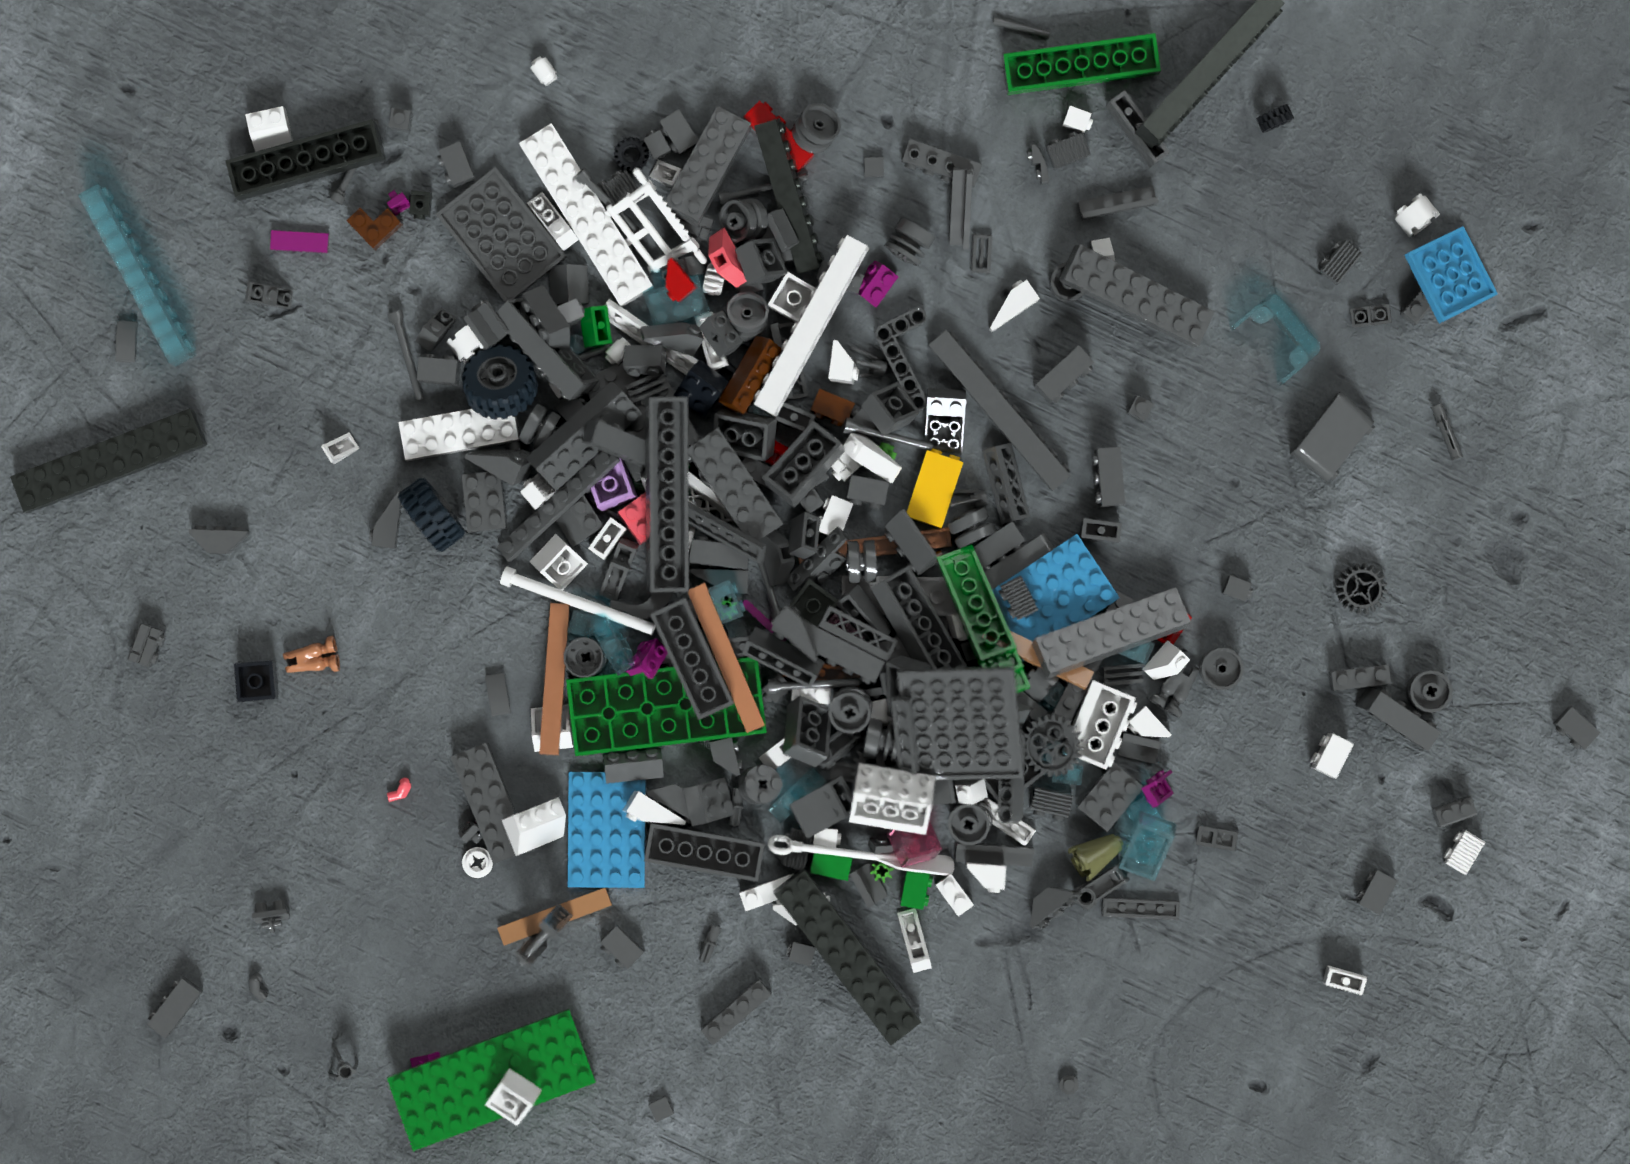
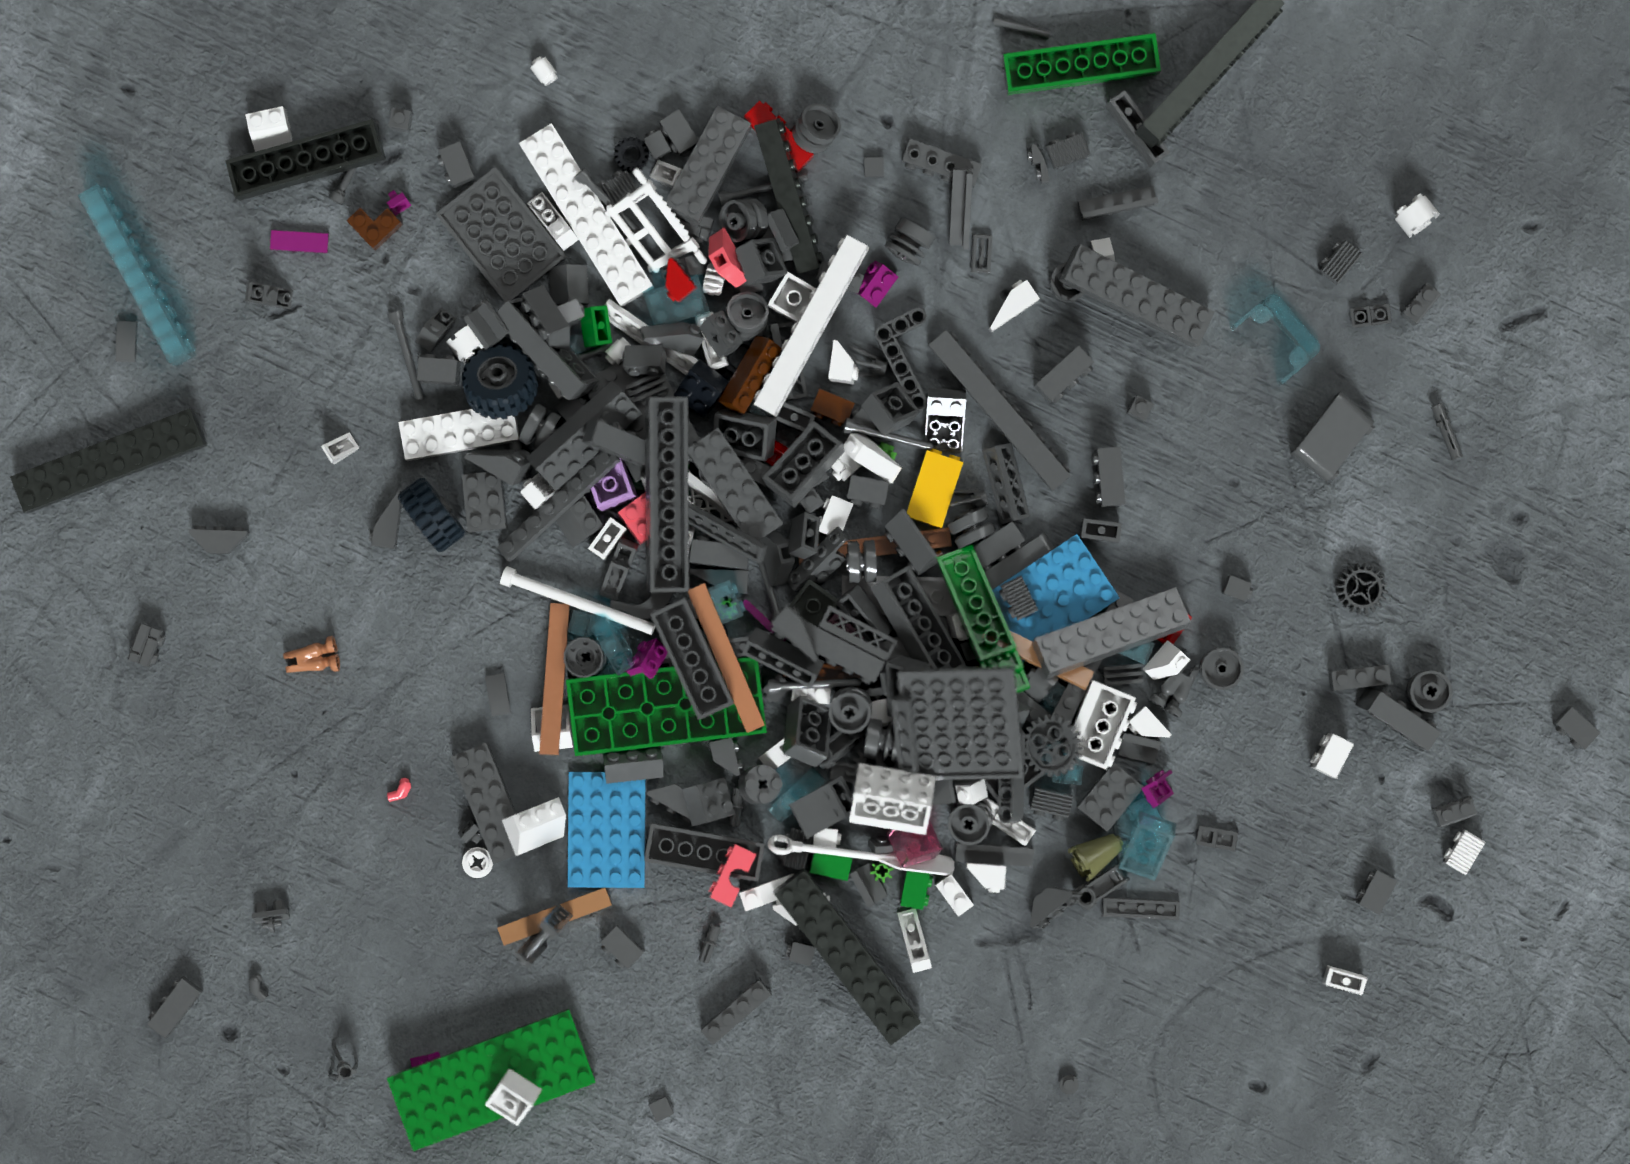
black brick [234,660,279,702] -> none
pearl dark grey brick [409,190,432,220] -> none
white slope [529,534,588,590] -> none
white slope [622,791,686,825] -> none
white brick [1063,106,1093,134] -> none
black tyre [1256,104,1294,133] -> none
dark azure plate [1404,226,1498,324] -> none
none -> coral arch [709,844,756,907]

